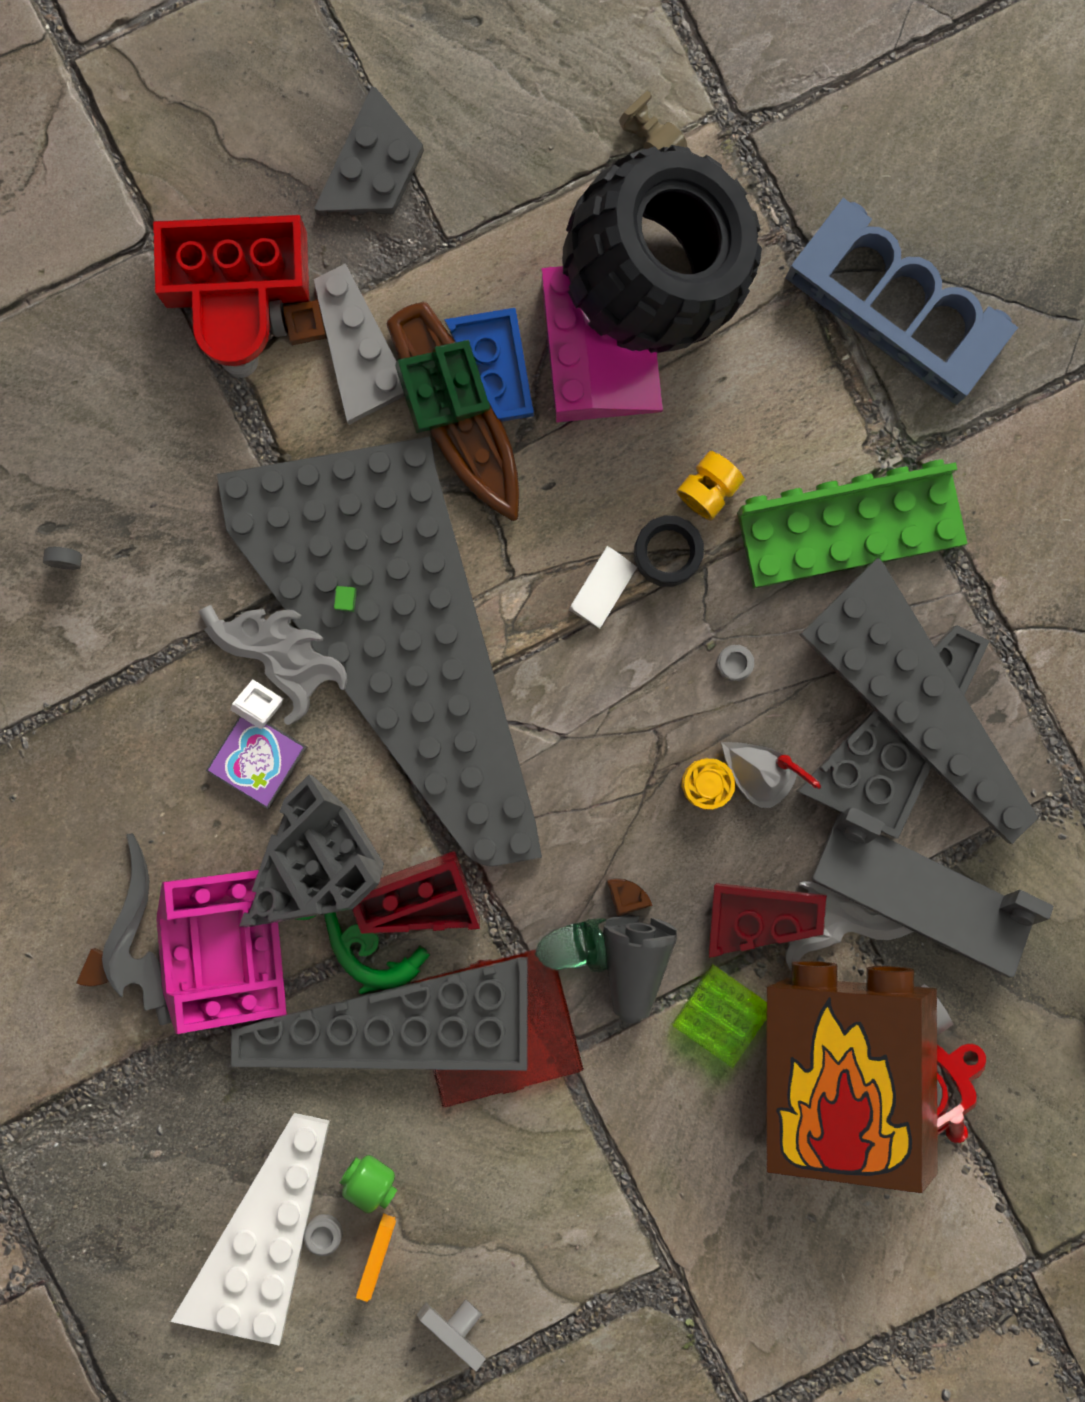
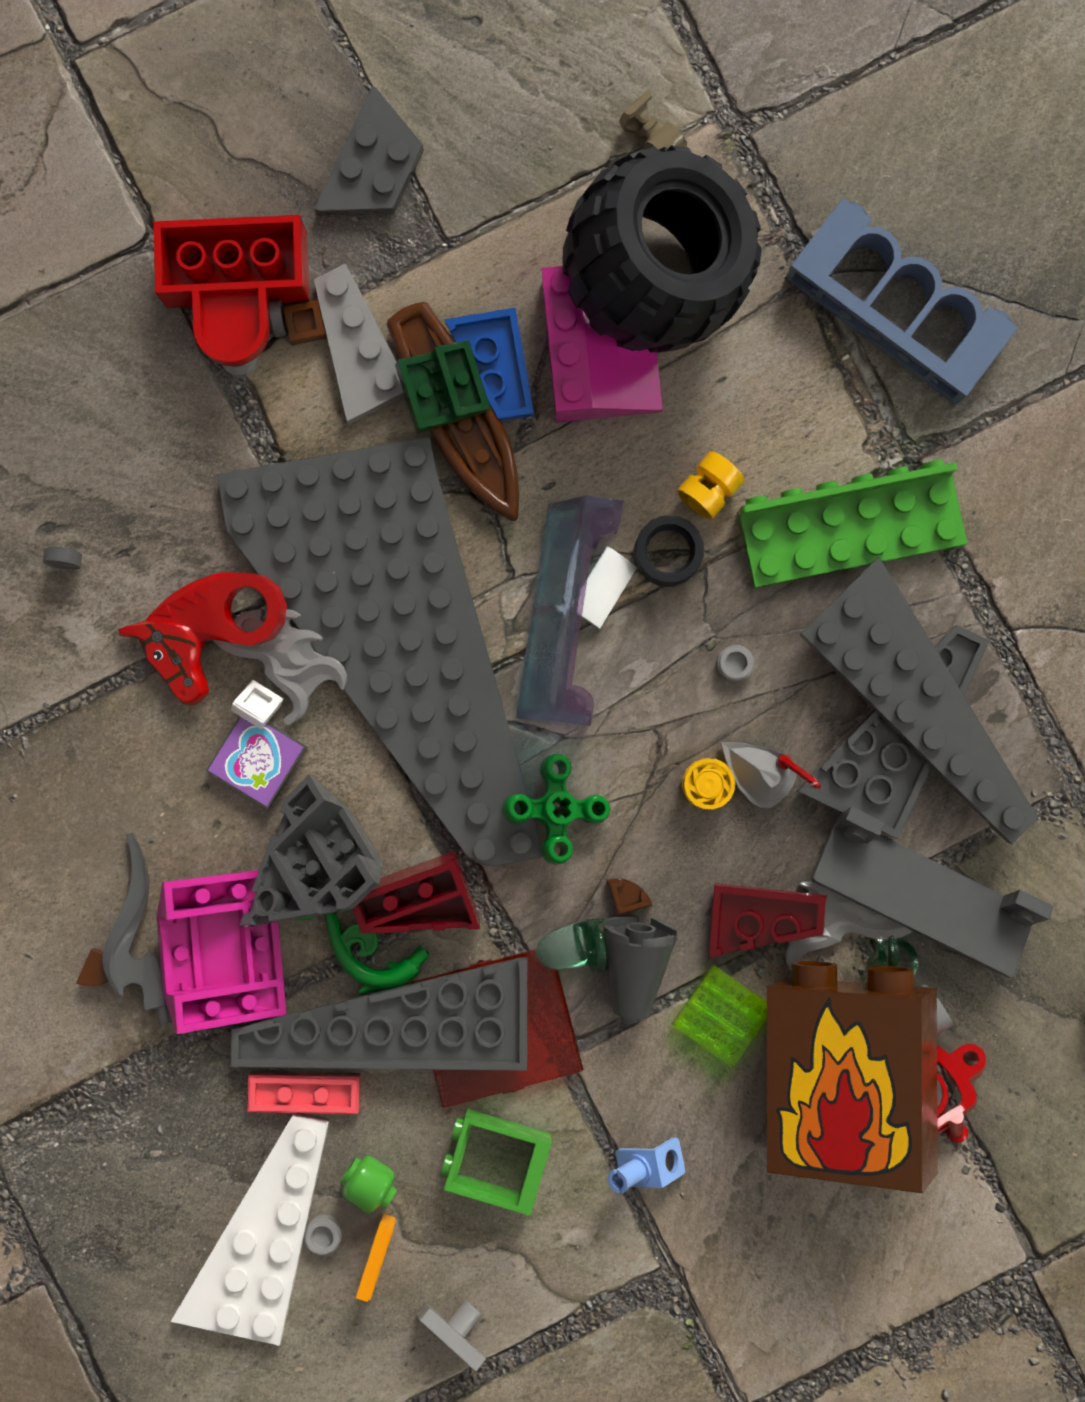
bright green piece [334,586,357,612] -> none
none -> red animal [118,572,287,705]
none -> coral tile [247,1072,361,1114]
none -> bright green window [440,1108,552,1216]
none -> green gear [501,754,611,865]
none -> windscreen [516,495,624,729]
none -> light blue bracket [607,1137,685,1194]
none -> clear green piece [865,935,919,975]

